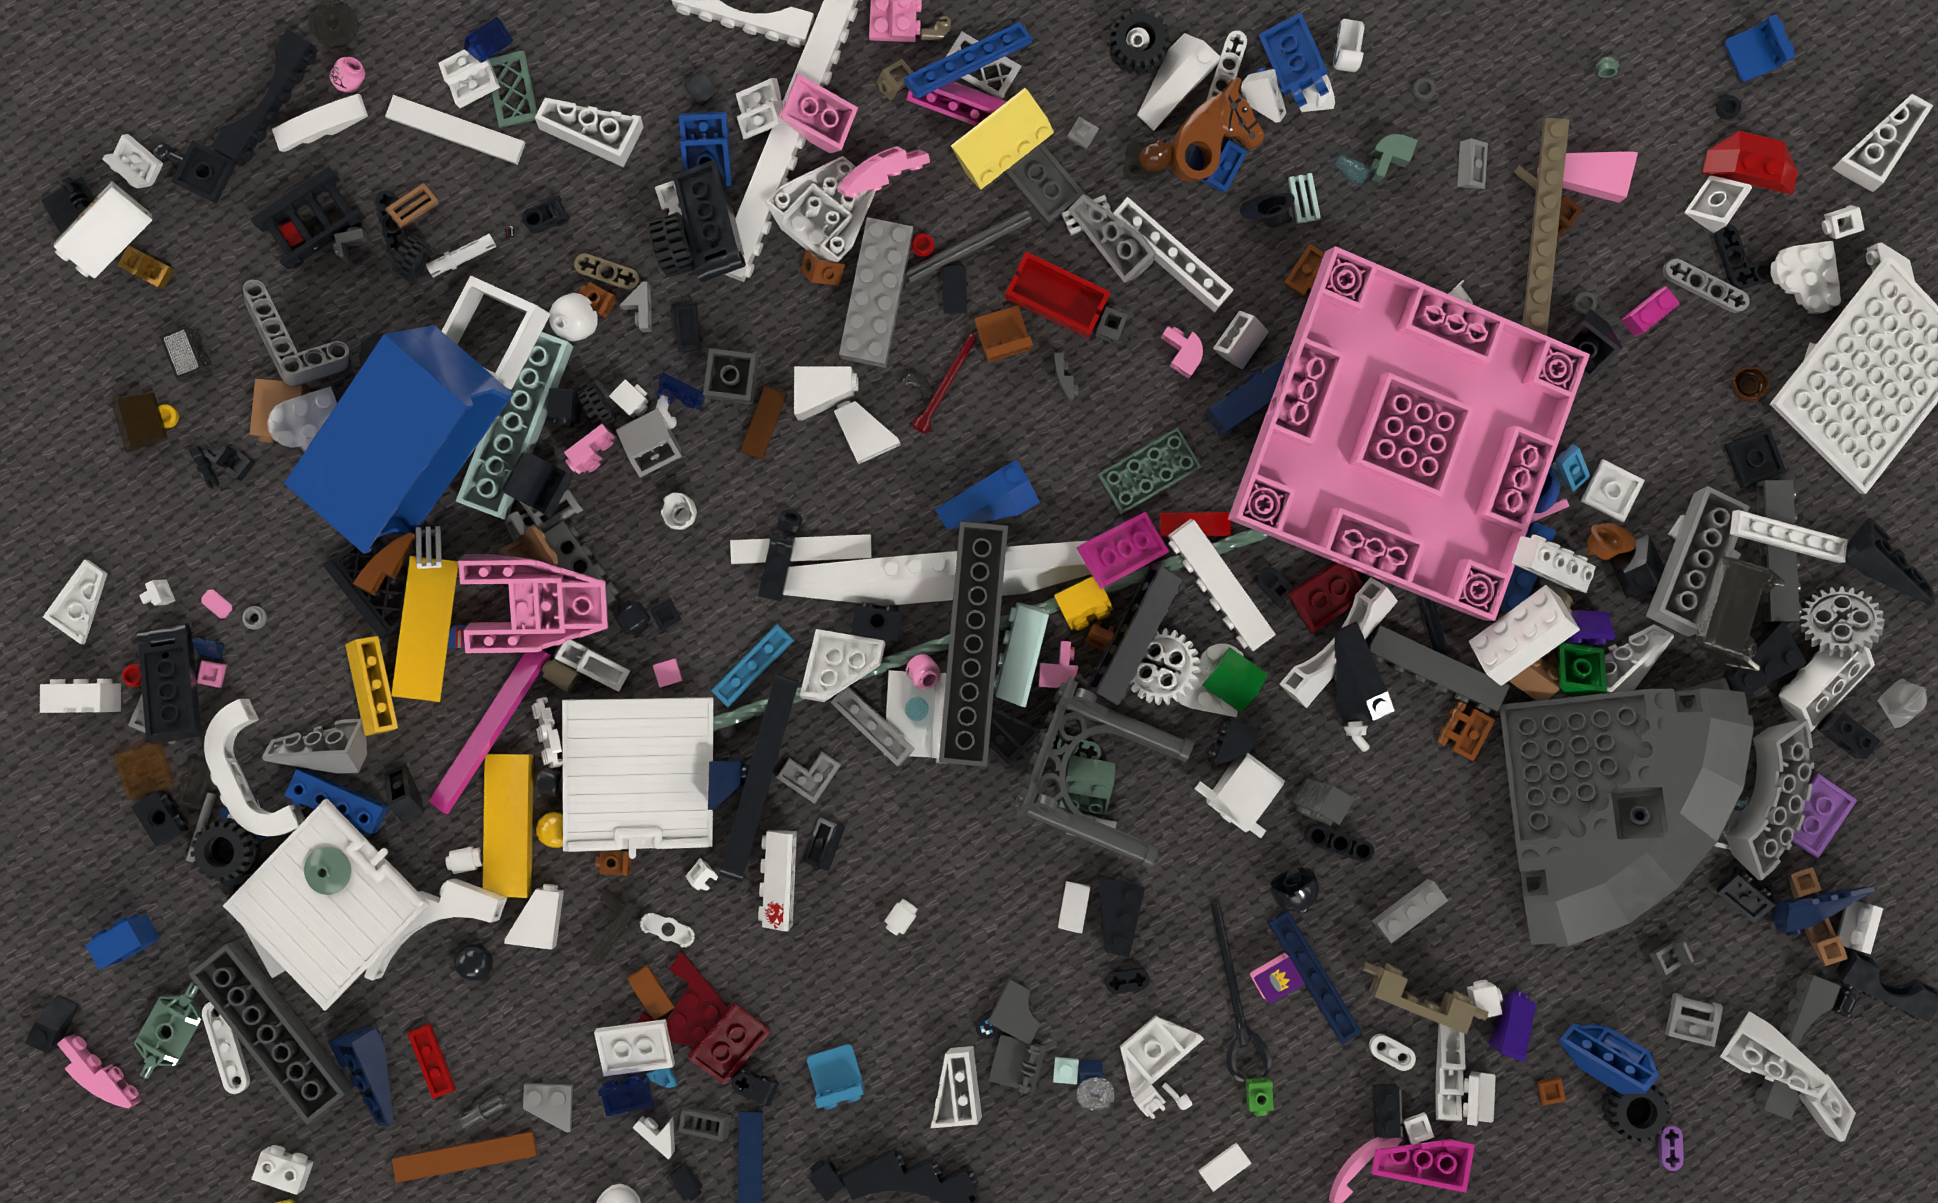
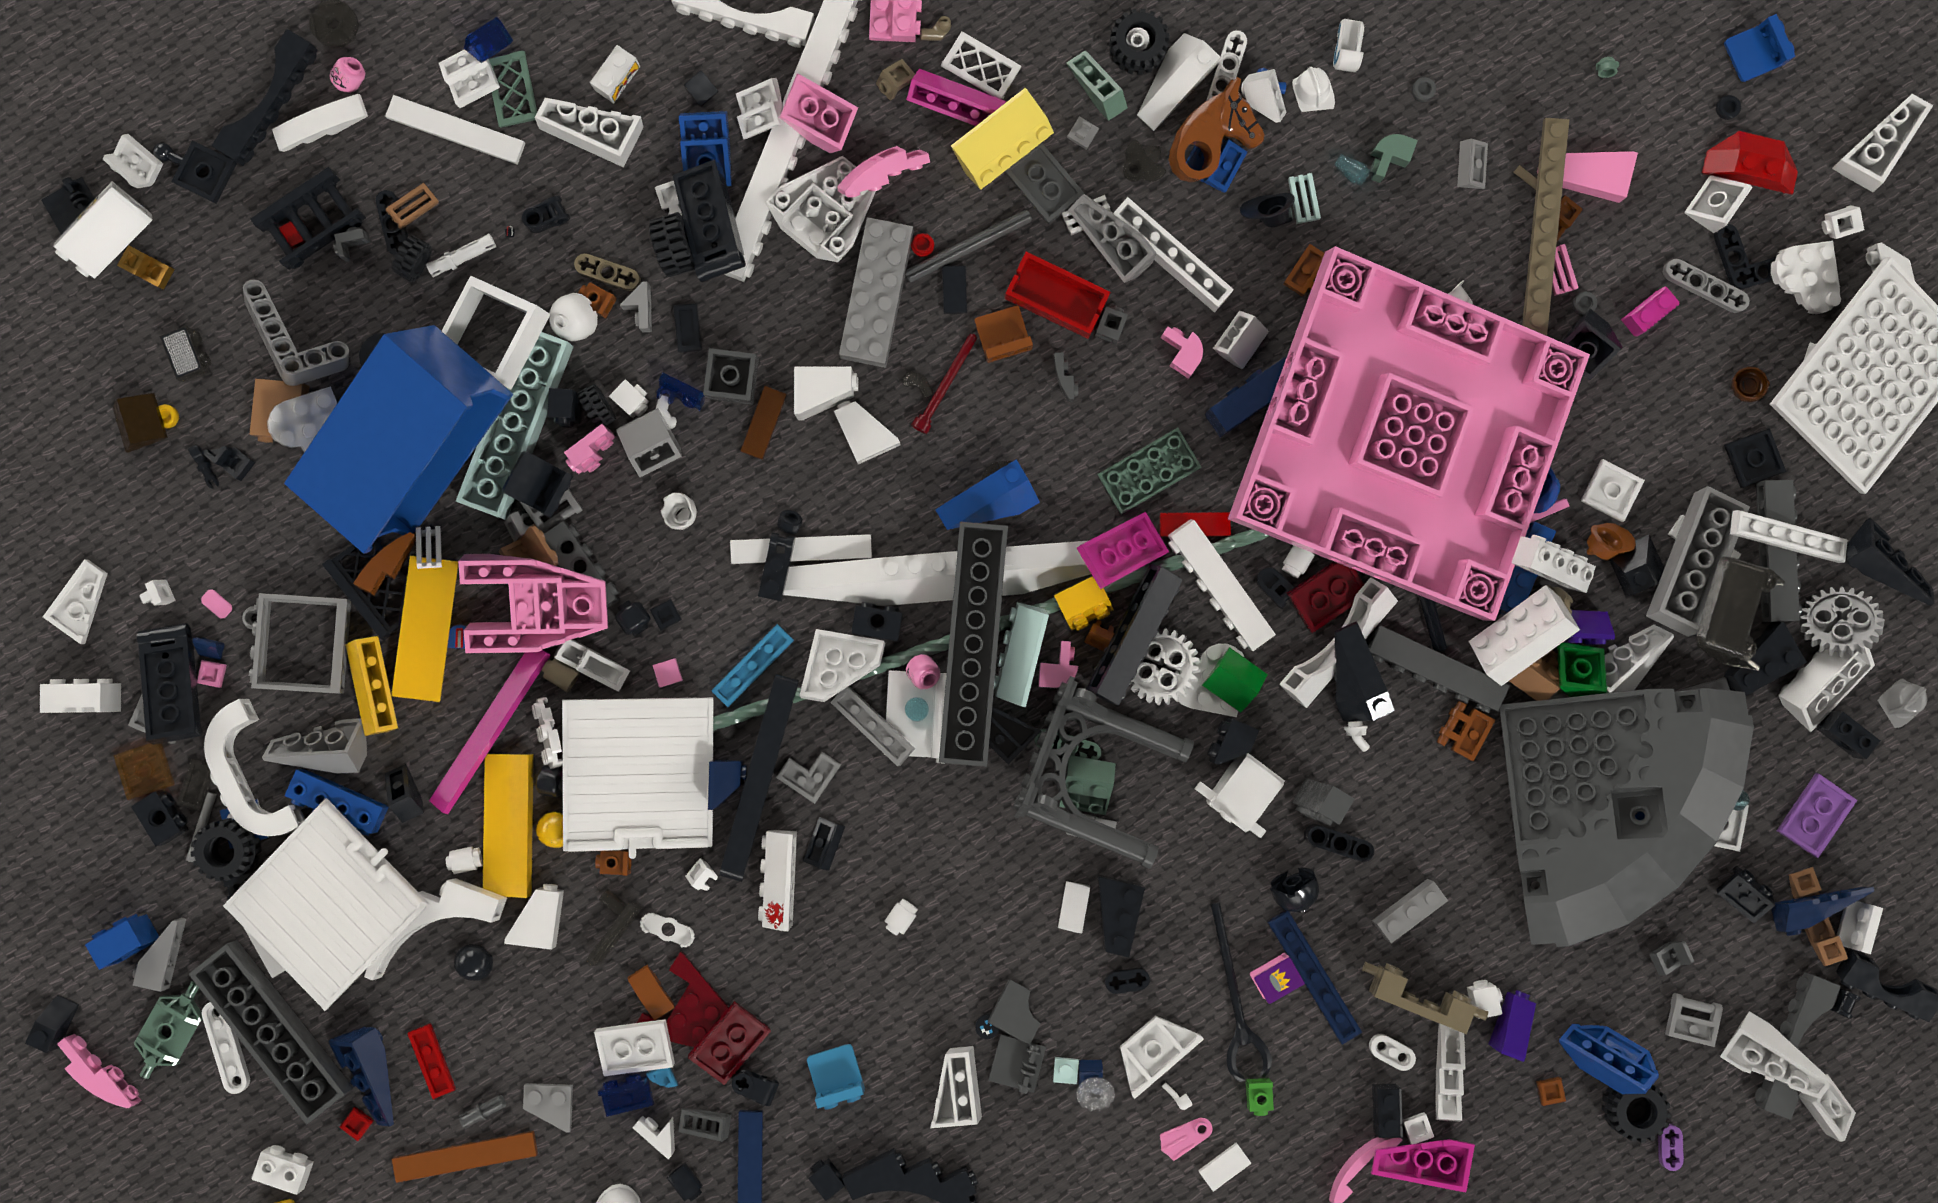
red plate [122,664,142,687] -> none
sand green dish [304,847,351,895] -> none
dark orange bracket [800,250,845,286] -> none
blue tile [904,22,1033,99] -> none
white tile [1133,1085,1166,1119] -> none
reddish brown hair [1138,139,1173,171] -> none
blue tile [1259,12,1329,107] -> none
white bracket [1463,1071,1496,1126] -> none
dark azure slope [1550,444,1590,492] -> none
light grey brick [1725,719,1814,880] -> none
none -> light grey slope [132,918,186,992]
none -> light grey window [249,593,351,694]
none -> red tile [339,1107,374,1141]
none -> white brick [590,45,640,104]
none -> sand green slope [1067,50,1128,121]
none -> bright pink piece [1160,1118,1212,1161]
none -> white brick [1282,545,1315,579]
none -> bright pink tile [1552,244,1578,296]

